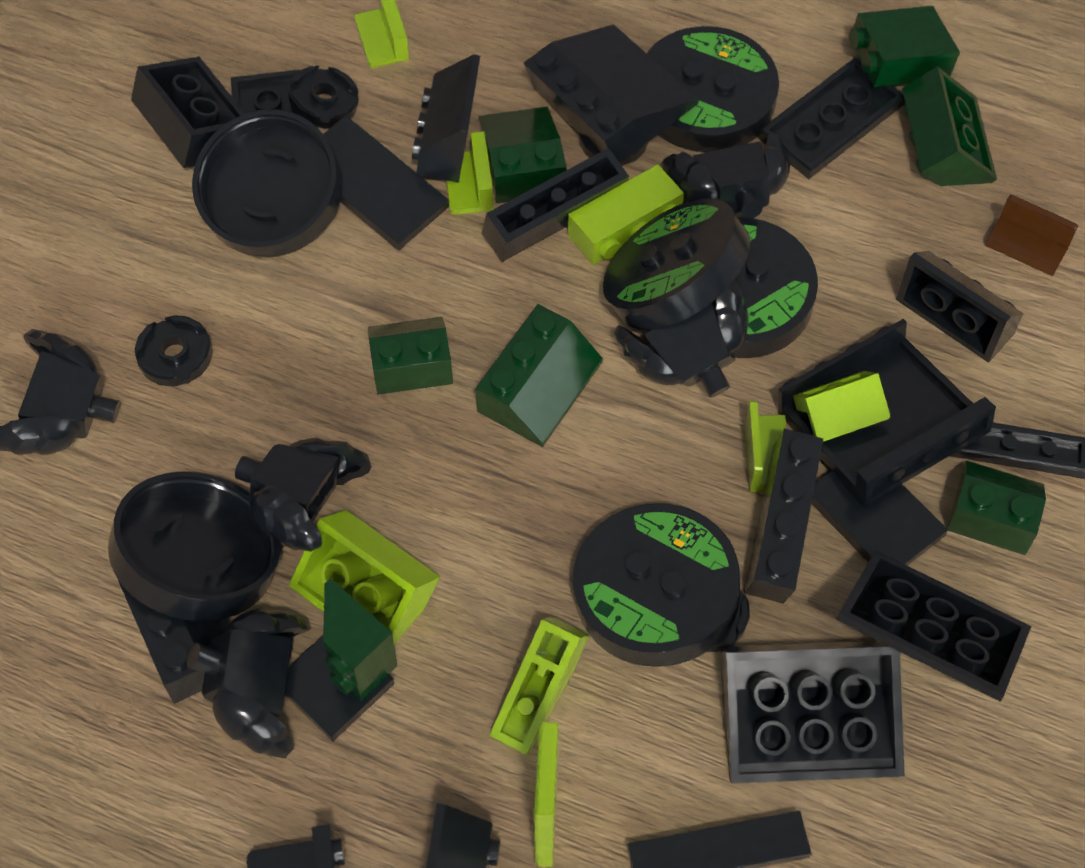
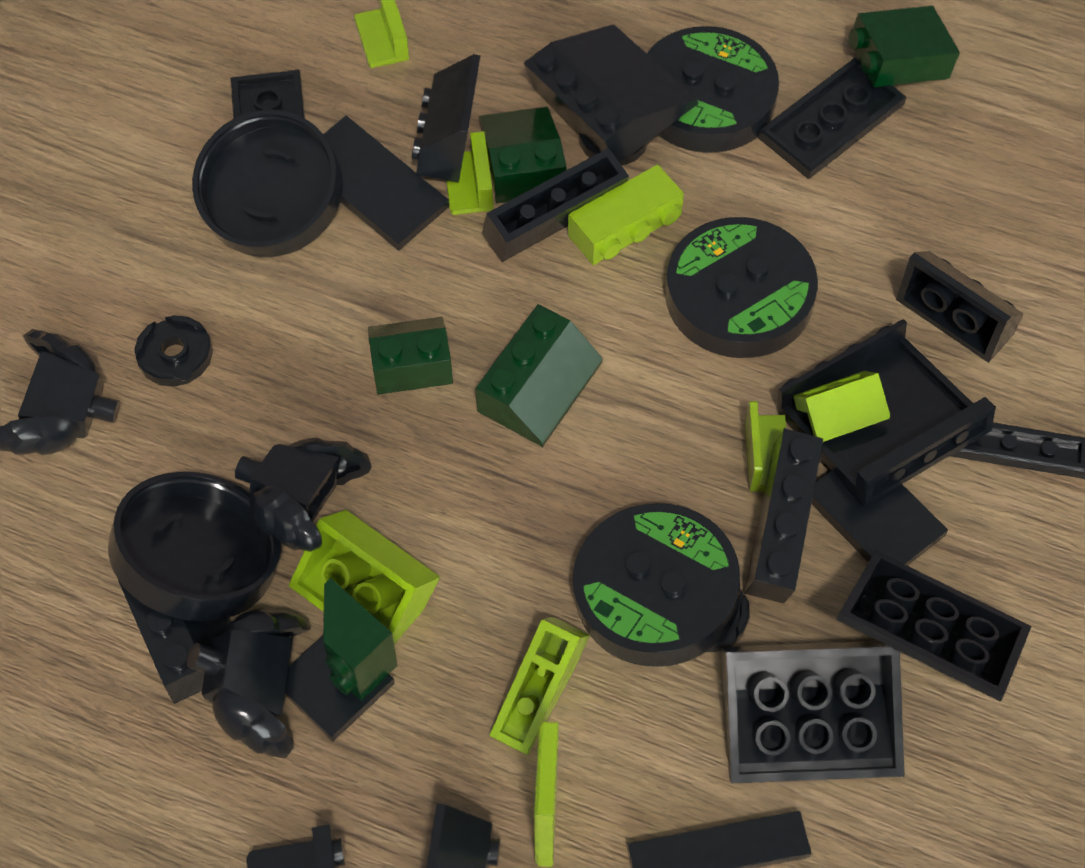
black slope [131,56,246,168] -> none
black tile [288,66,359,127] -> none
black piece [603,198,750,330] -> none
black torso [614,280,749,398] -> none
black torso [661,133,790,219] -> none
dark green slope [902,66,997,186] -> none
dark green slope [947,460,1046,555] -> none
reddish brown panel [985,195,1078,277] -> none

